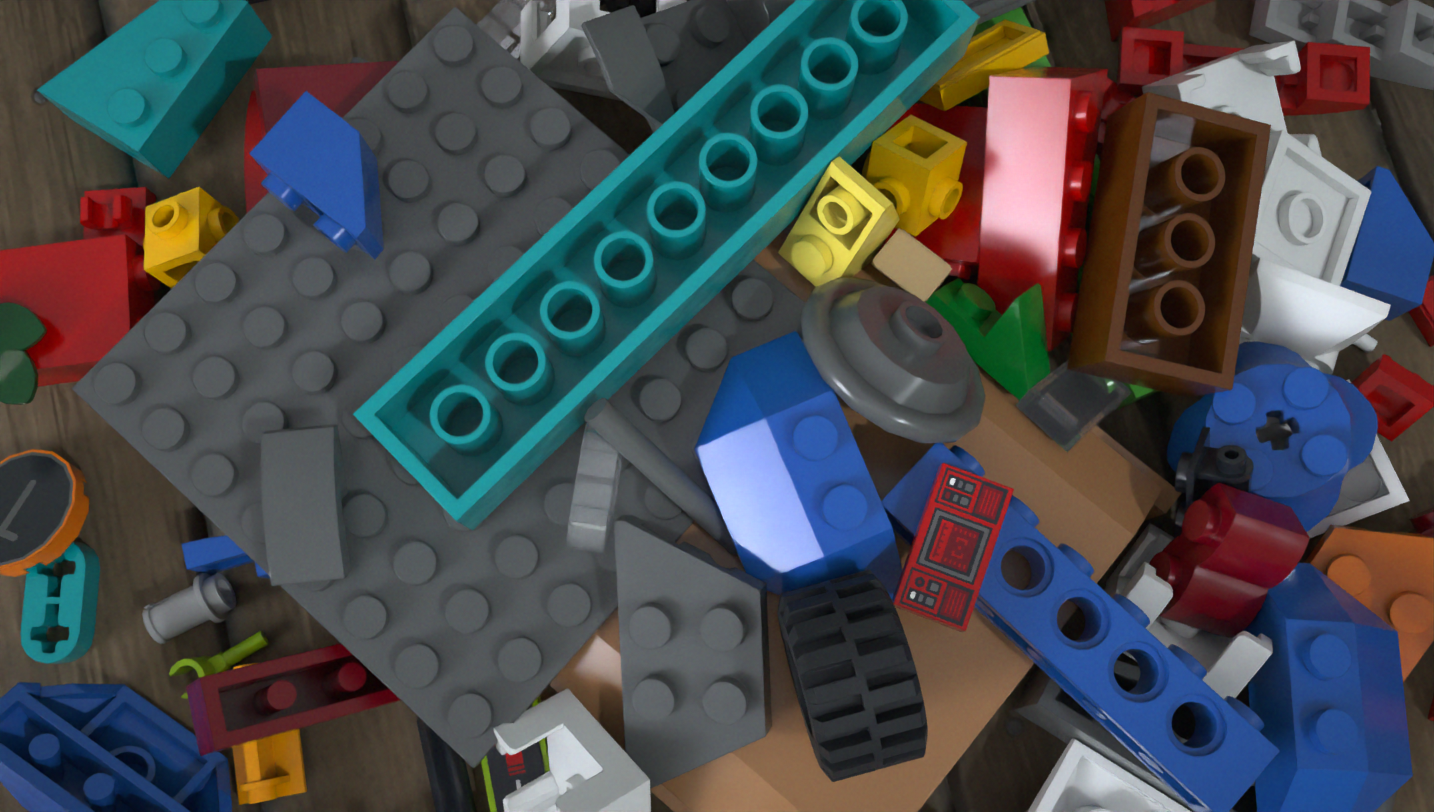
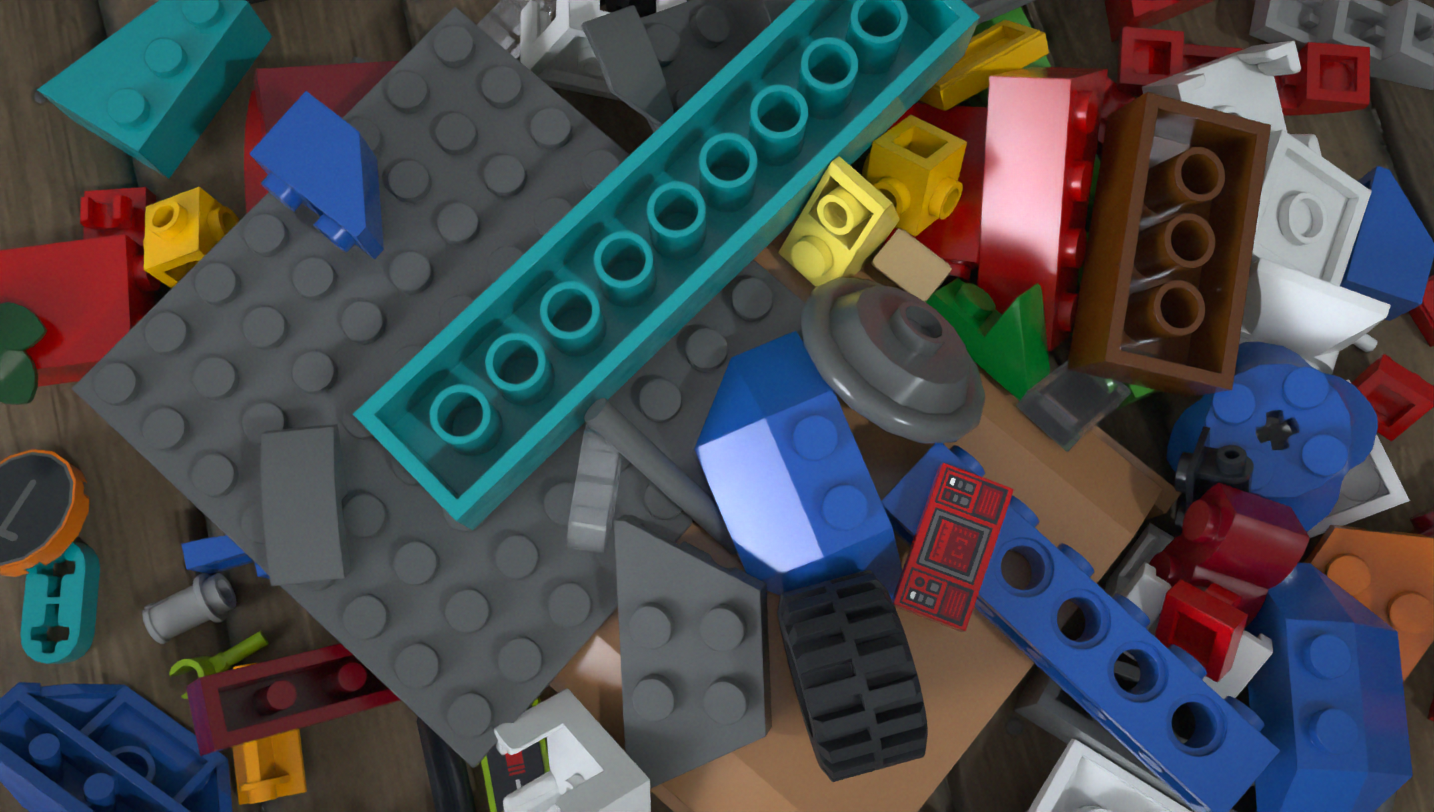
none -> red tile [1155,579,1248,683]

